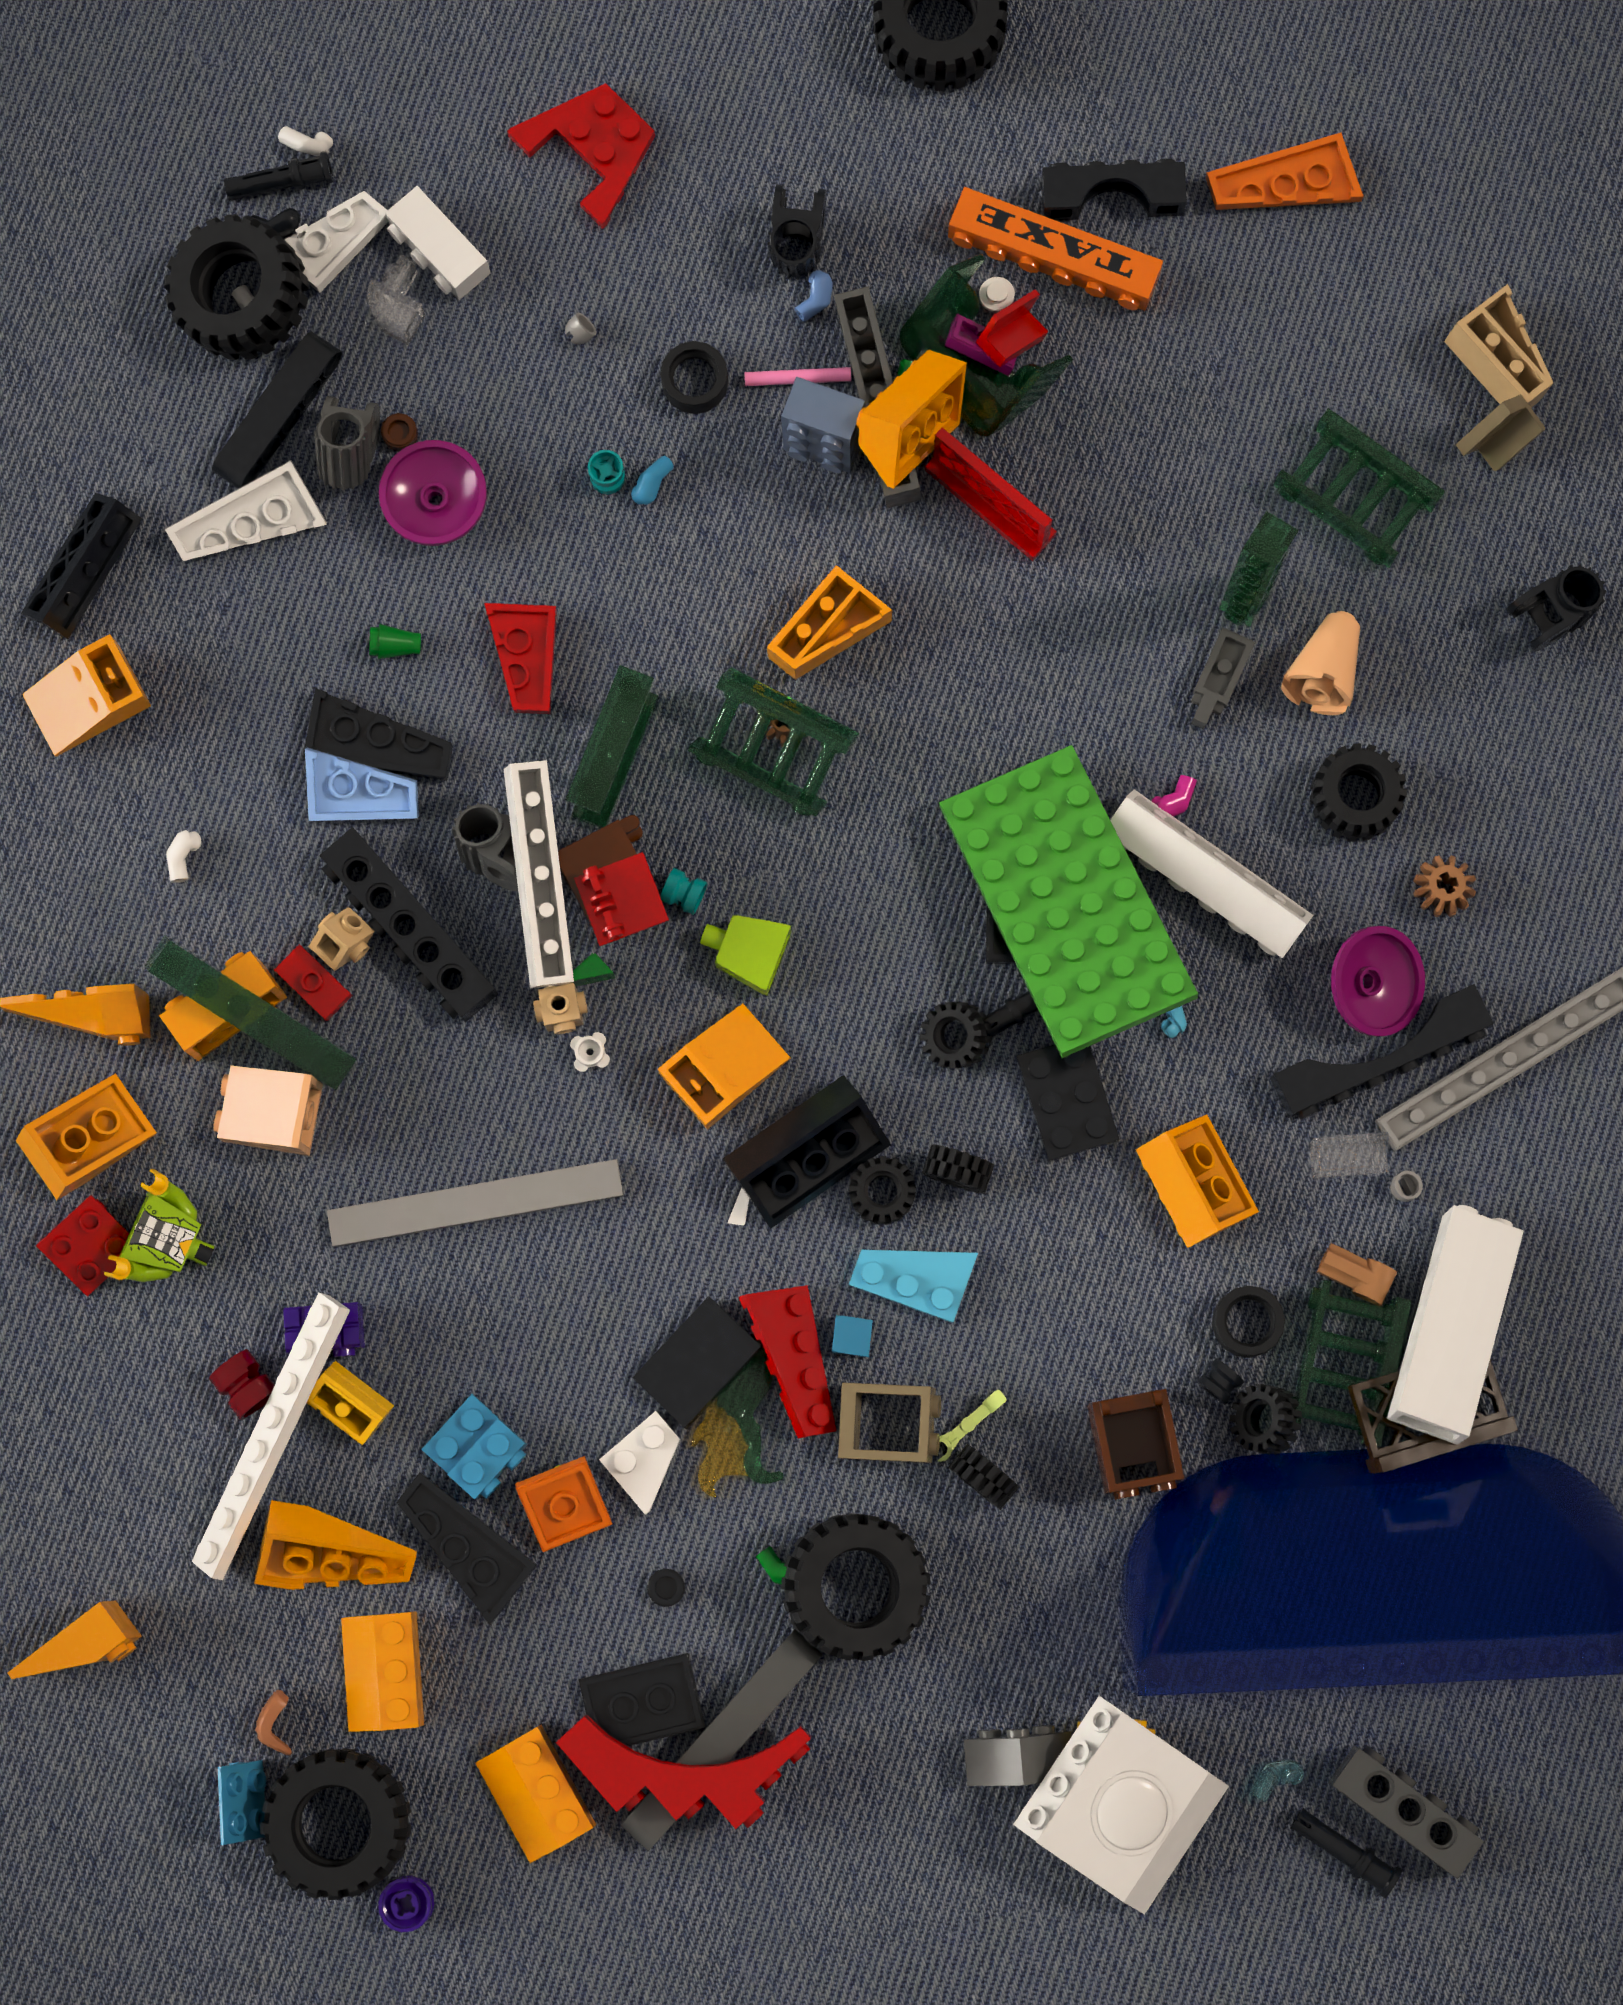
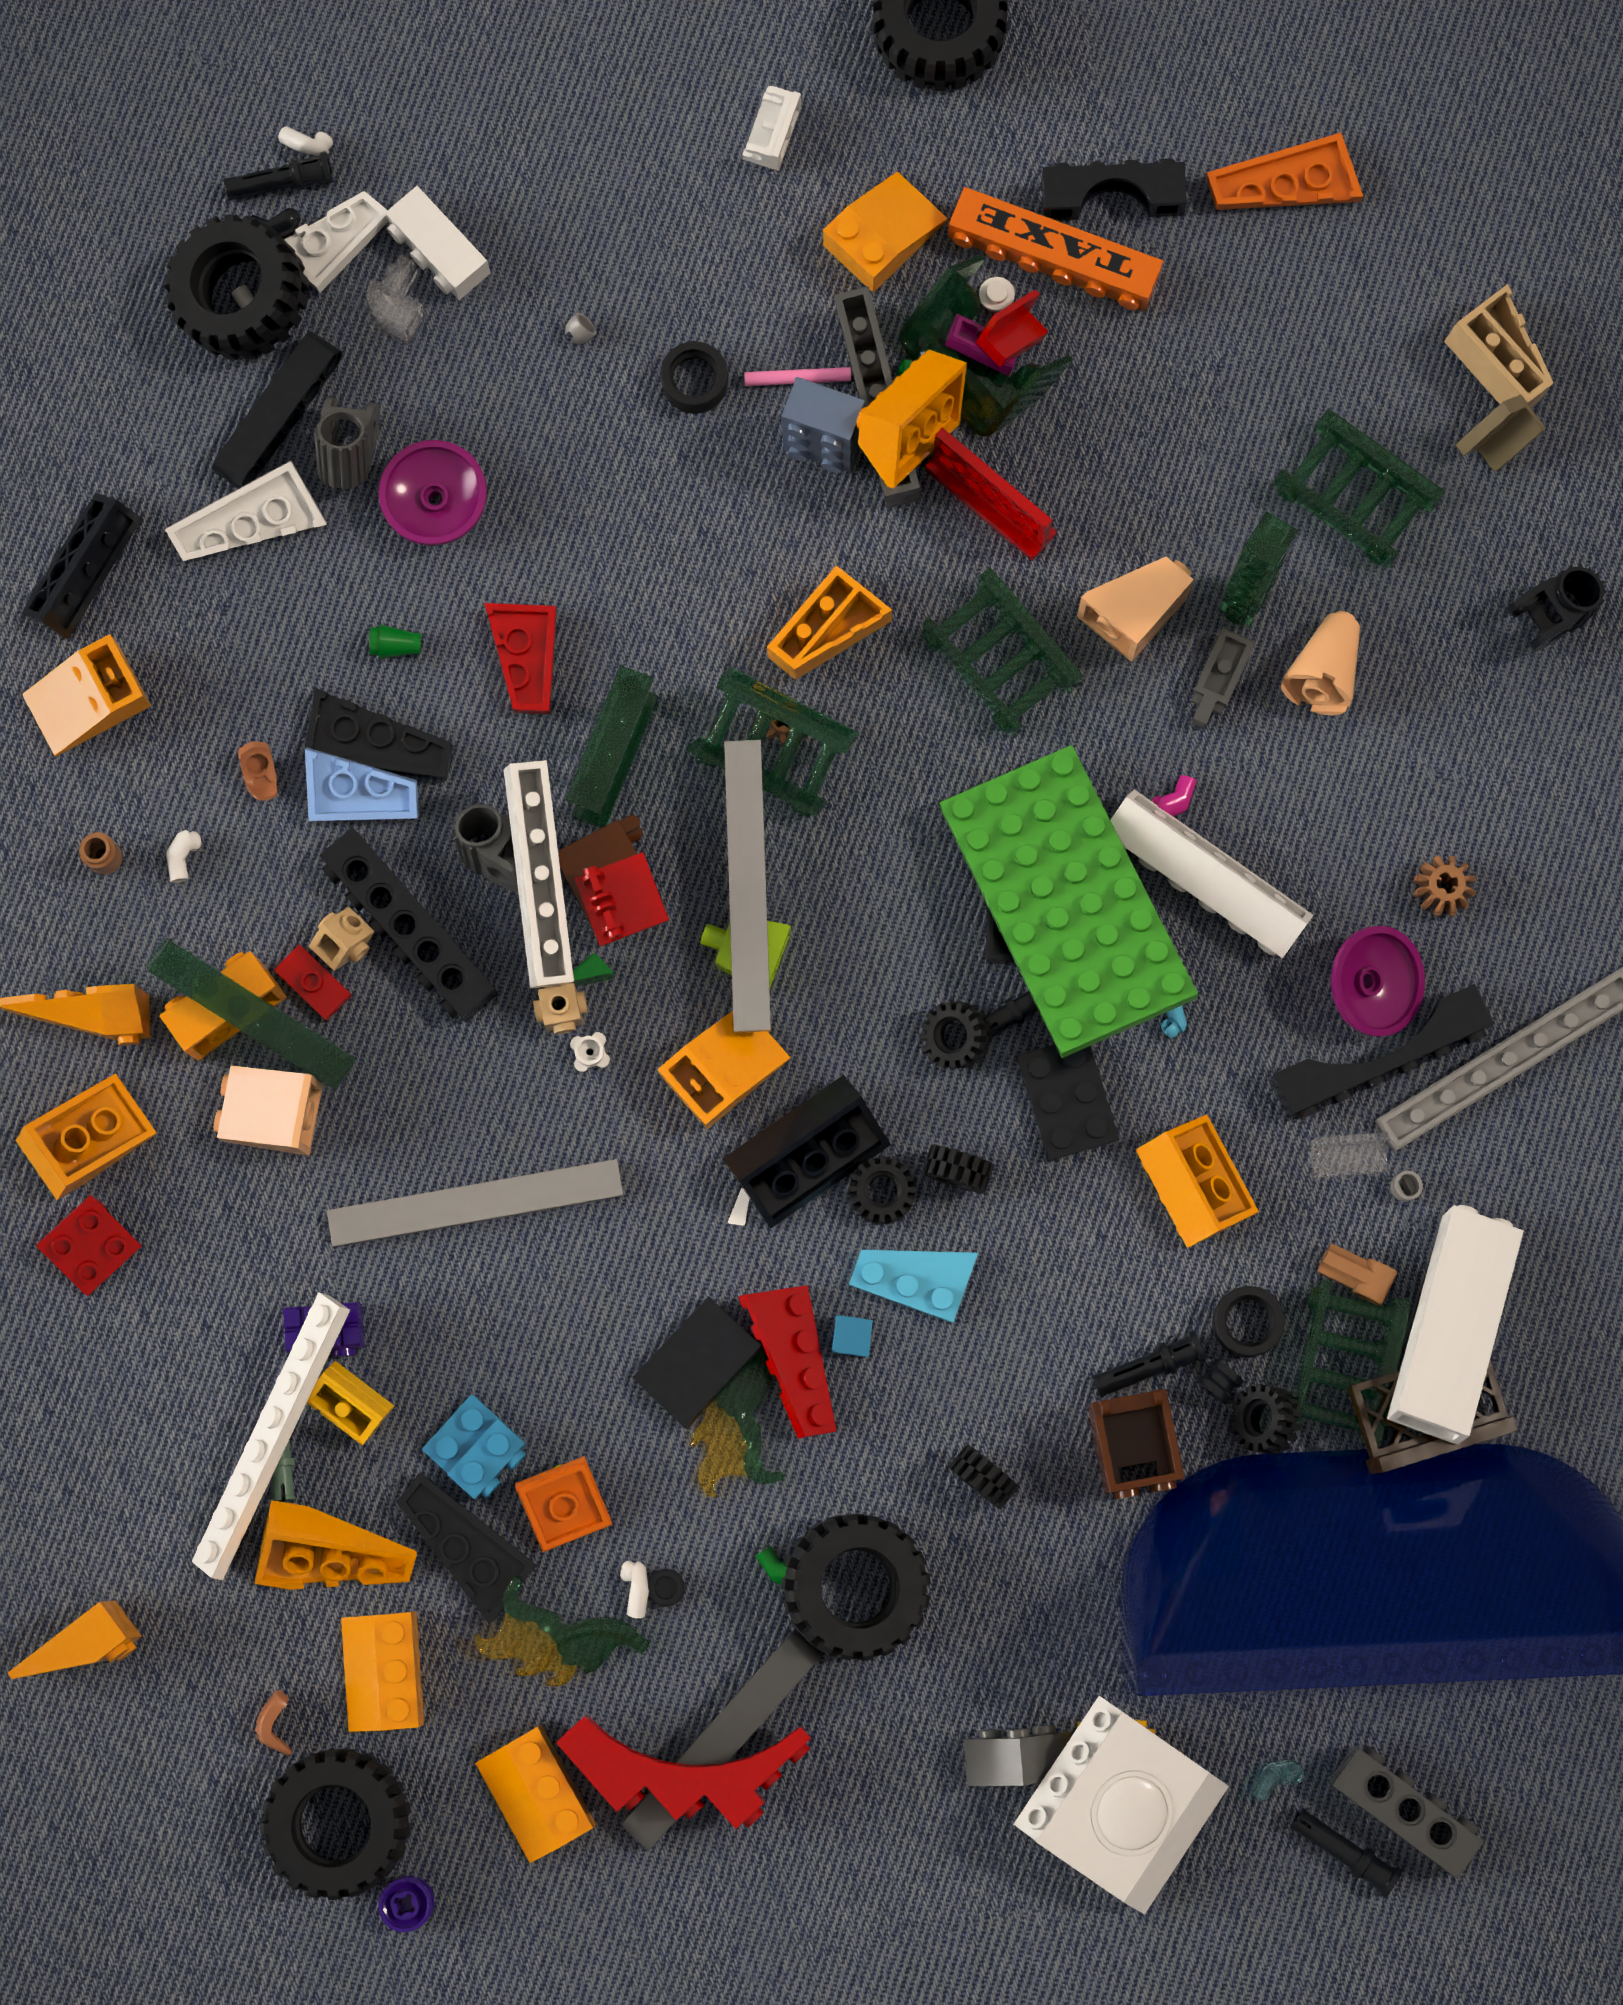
torso [104,1169,215,1282] -> none
dark red wheel [209,1349,275,1420] -> none
dark azure hinge [218,1760,266,1845] -> none
reddish brown tile [381,413,418,451] -> none
red wing [507,83,655,229] -> none
black tile [578,1653,706,1746] -> none
teal wheel [588,449,626,495] -> none
white wing [599,1411,681,1515] -> none
dark azure arm [631,456,674,505] -> none
teal wheel [660,868,708,915] -> none
black piece [767,184,827,280] -> none
medium blue arm [795,270,833,322] -> none
dark tan window [838,1383,941,1463] -> none
yellowish green piece [938,1390,1006,1462] -> none
black tyre [1310,743,1407,842] -> none
none -> medium nougat brick [79,832,123,875]
none -> nougat hair [238,741,278,801]
none -> sand green pin [271,1439,296,1502]
none -> piece [474,1576,650,1687]
none -> white arm [620,1561,649,1618]
none -> light grey tile [724,740,771,1033]
none -> white hinge [742,86,801,171]
none -> light orange slope [823,171,948,293]
none -> clear green fence [922,567,1083,737]
none -> light nougat slope [1077,556,1194,662]
none -> black pin [1092,1330,1206,1398]

